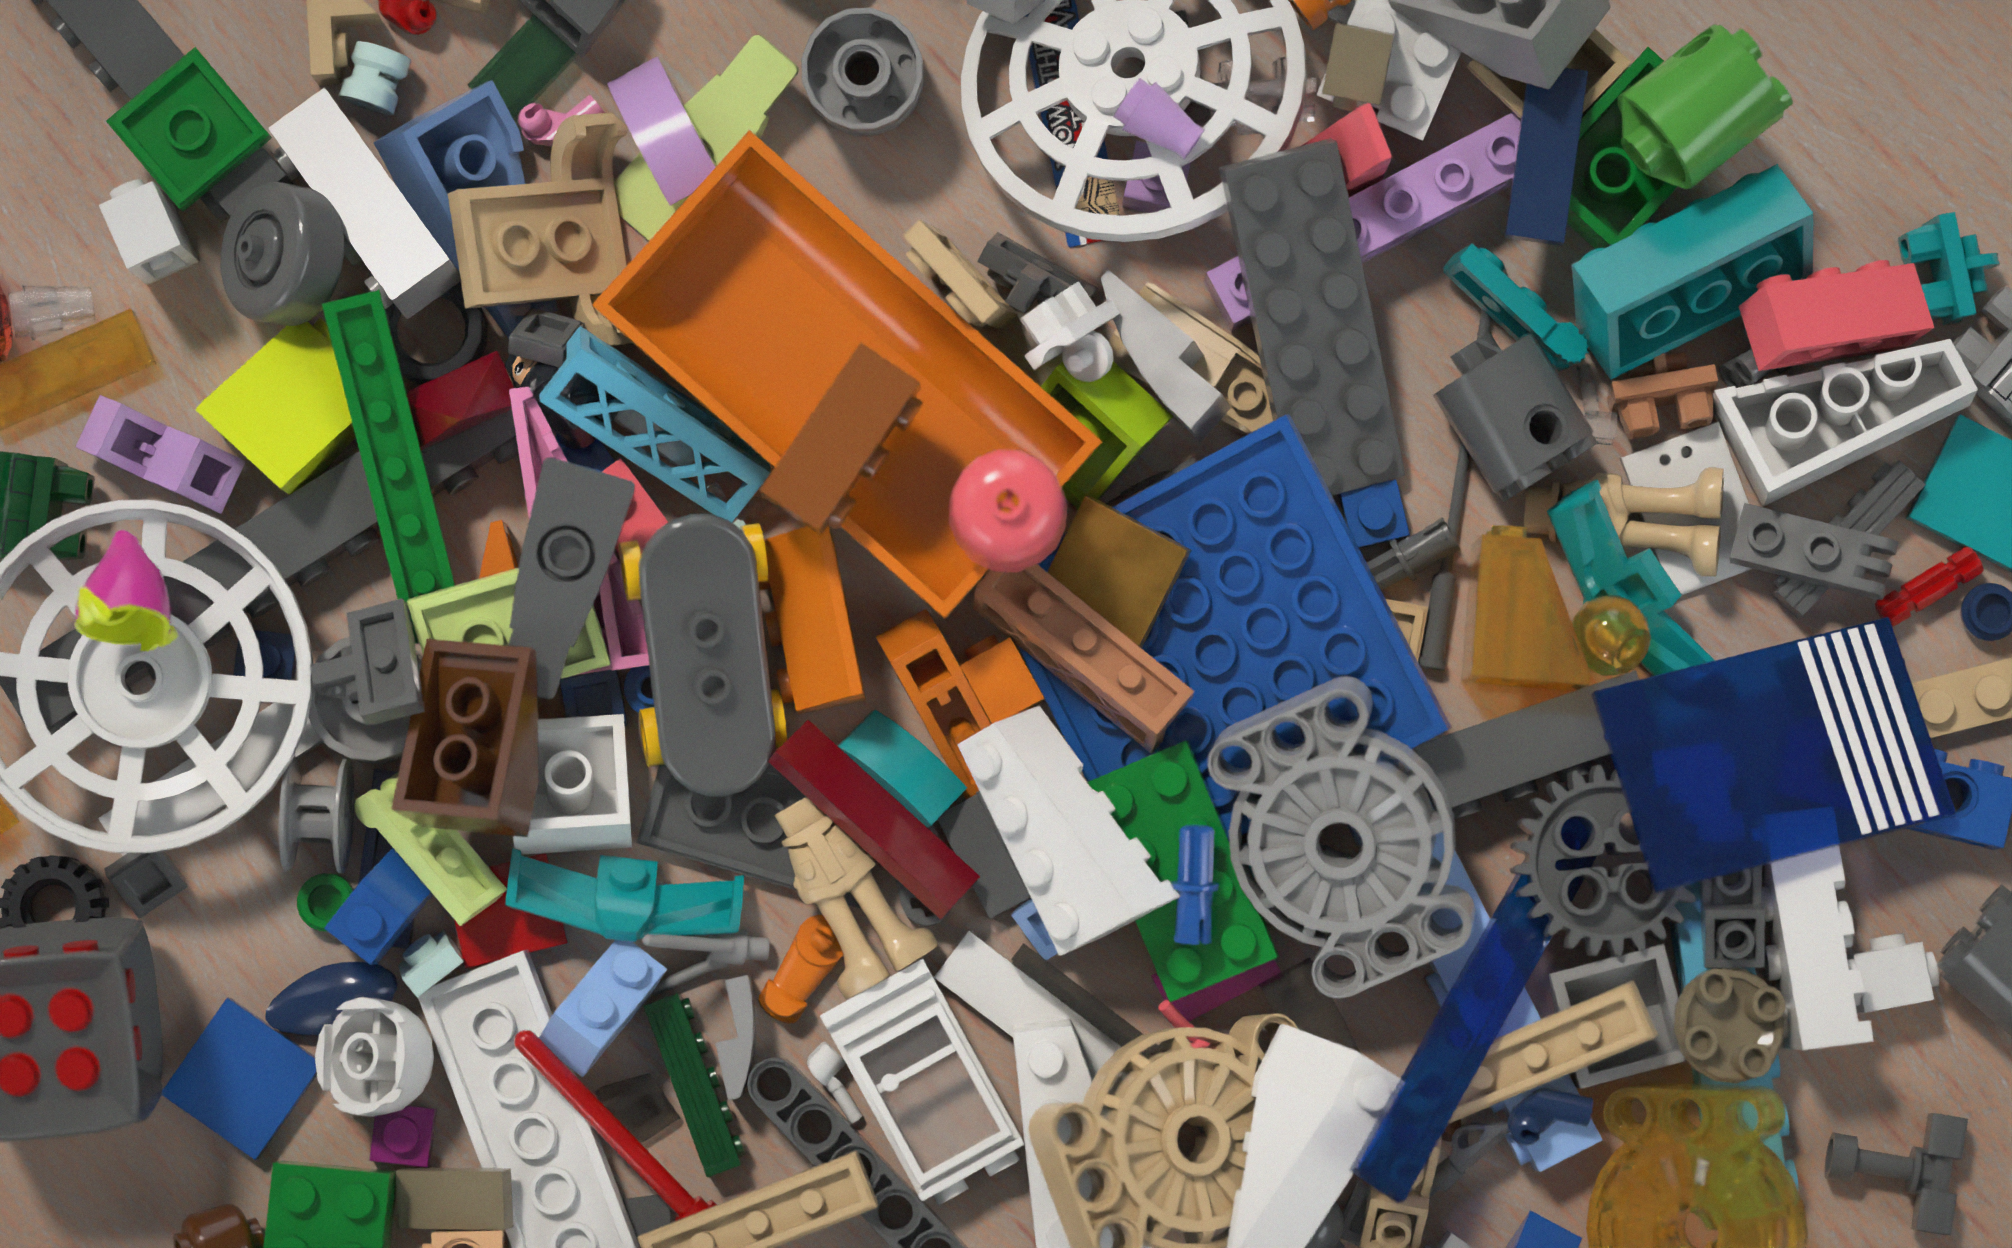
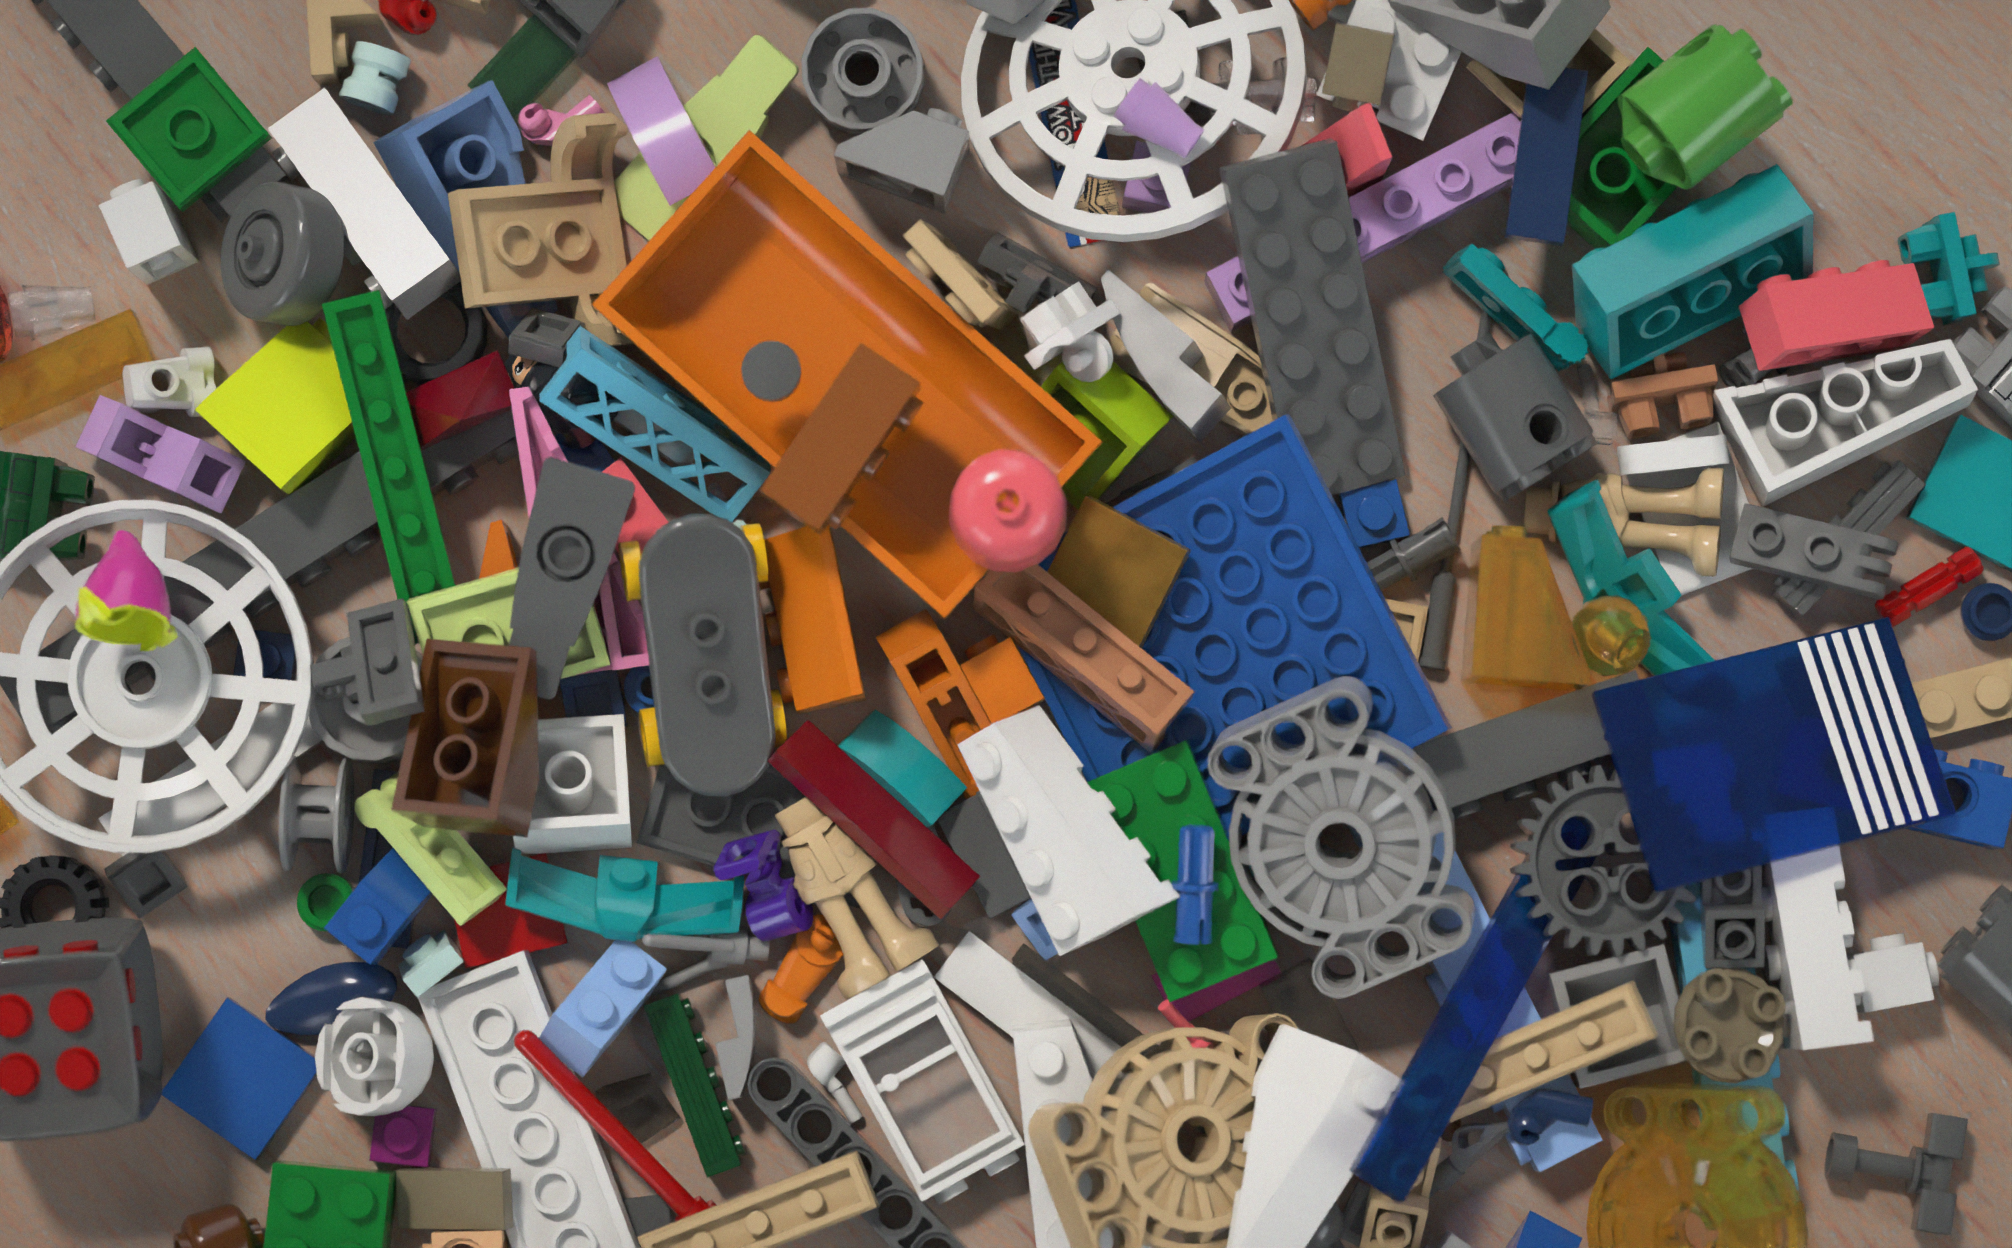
none -> white plate [122,347,217,417]
none -> dark purple leg [714,829,813,942]
none -> dark grey tile [741,341,802,402]
none -> light grey slope [834,108,970,214]
none -> white beam [1617,434,1729,476]

